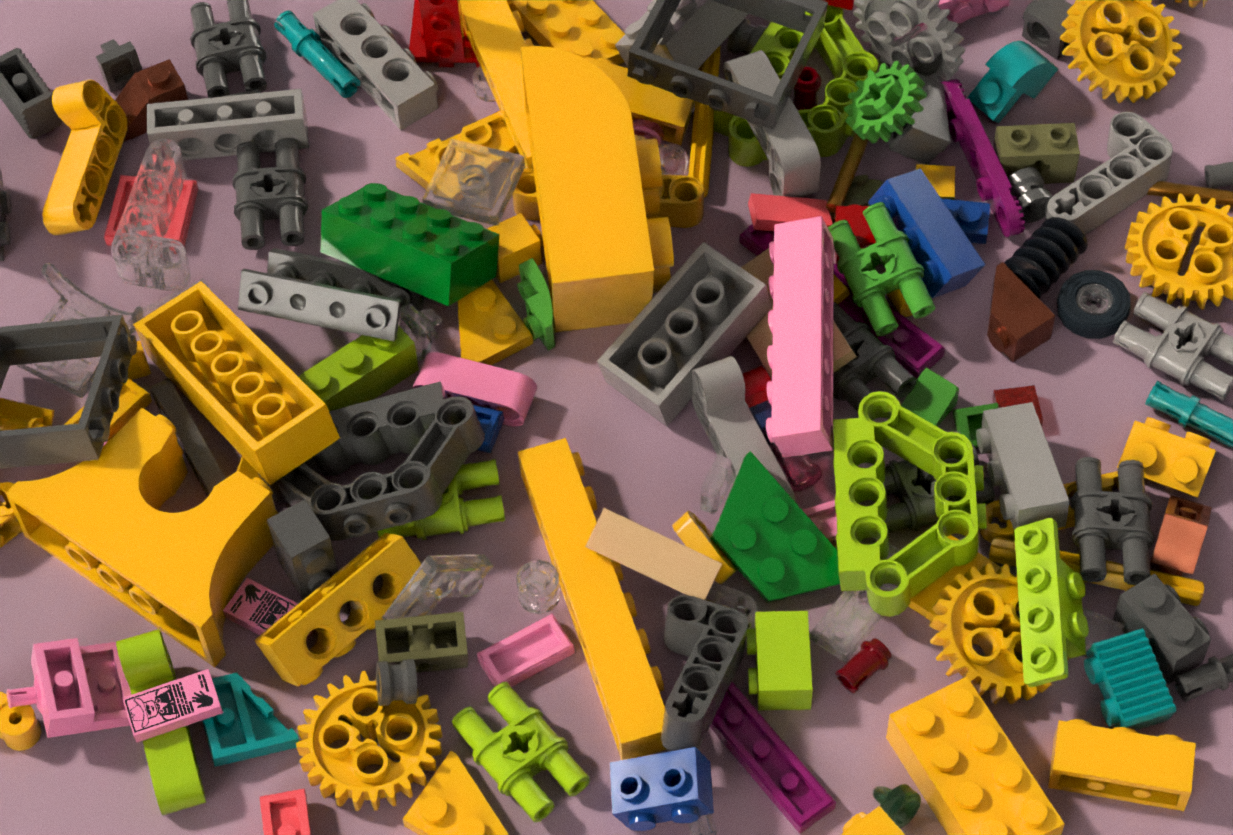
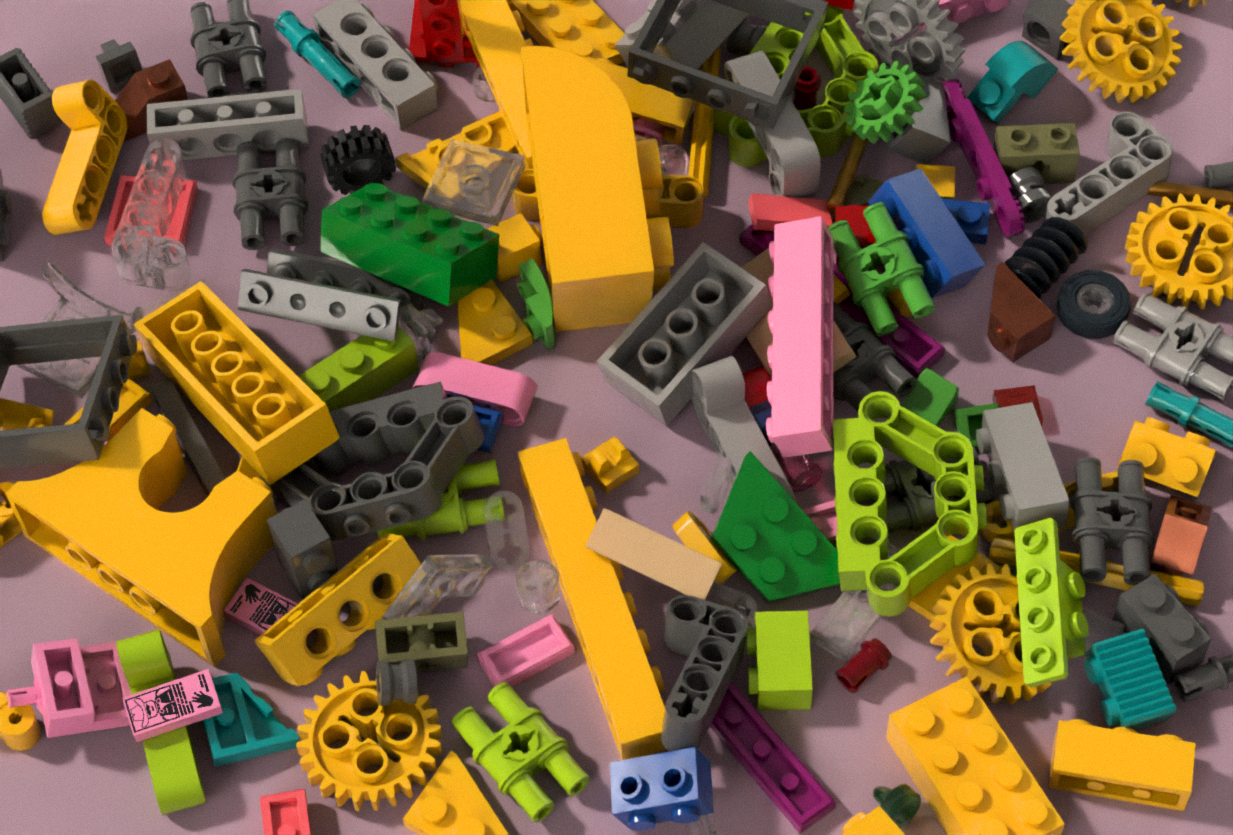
none -> black tyre [320,125,396,195]
none -> clear beam [483,491,530,571]
none -> yellow tile [581,436,639,494]

